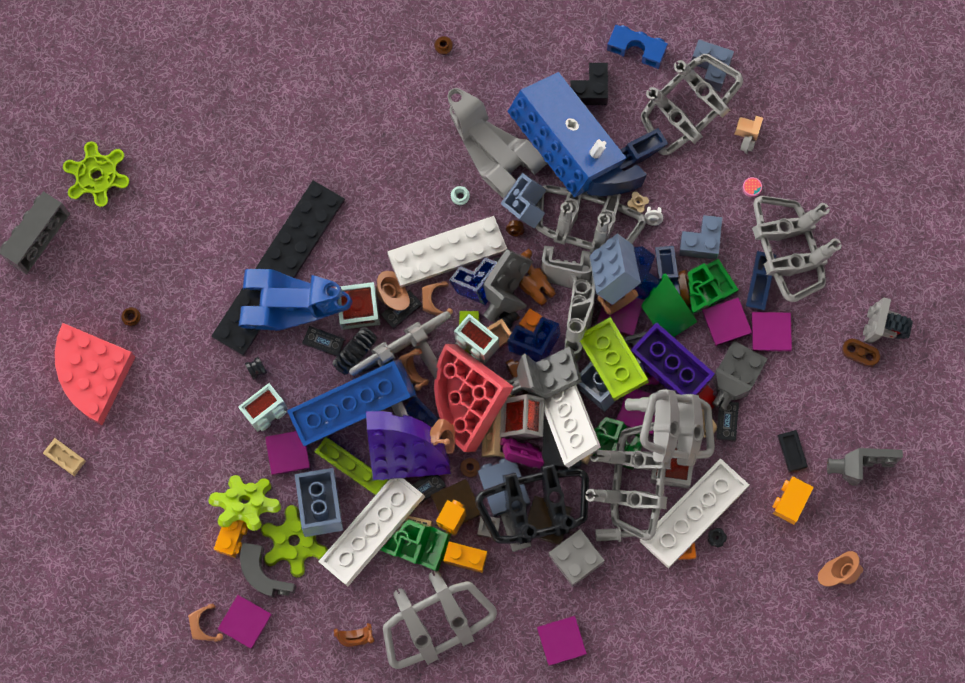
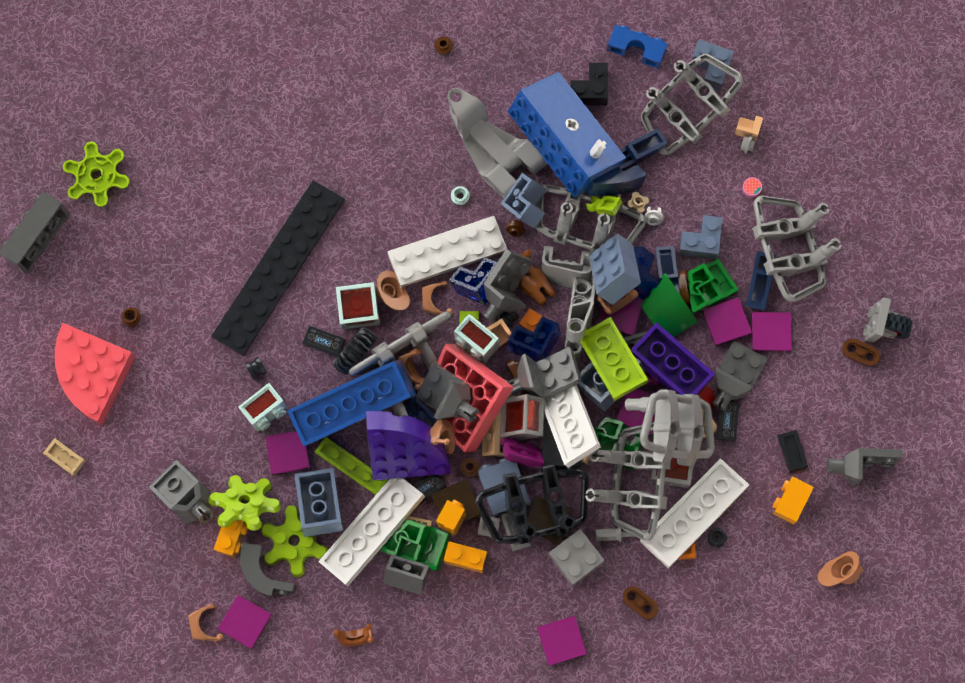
blue piece [239,269,352,331] -> none
black tile [381,290,422,329] -> none
light grey piece [383,571,497,669] -> none
none -> dark grey plate [149,459,214,524]
none -> dark grey brick [384,554,429,595]
none -> dark grey plate [416,363,479,423]
none -> lime plate [586,196,622,216]
none -> reddish brown plate [622,586,658,620]

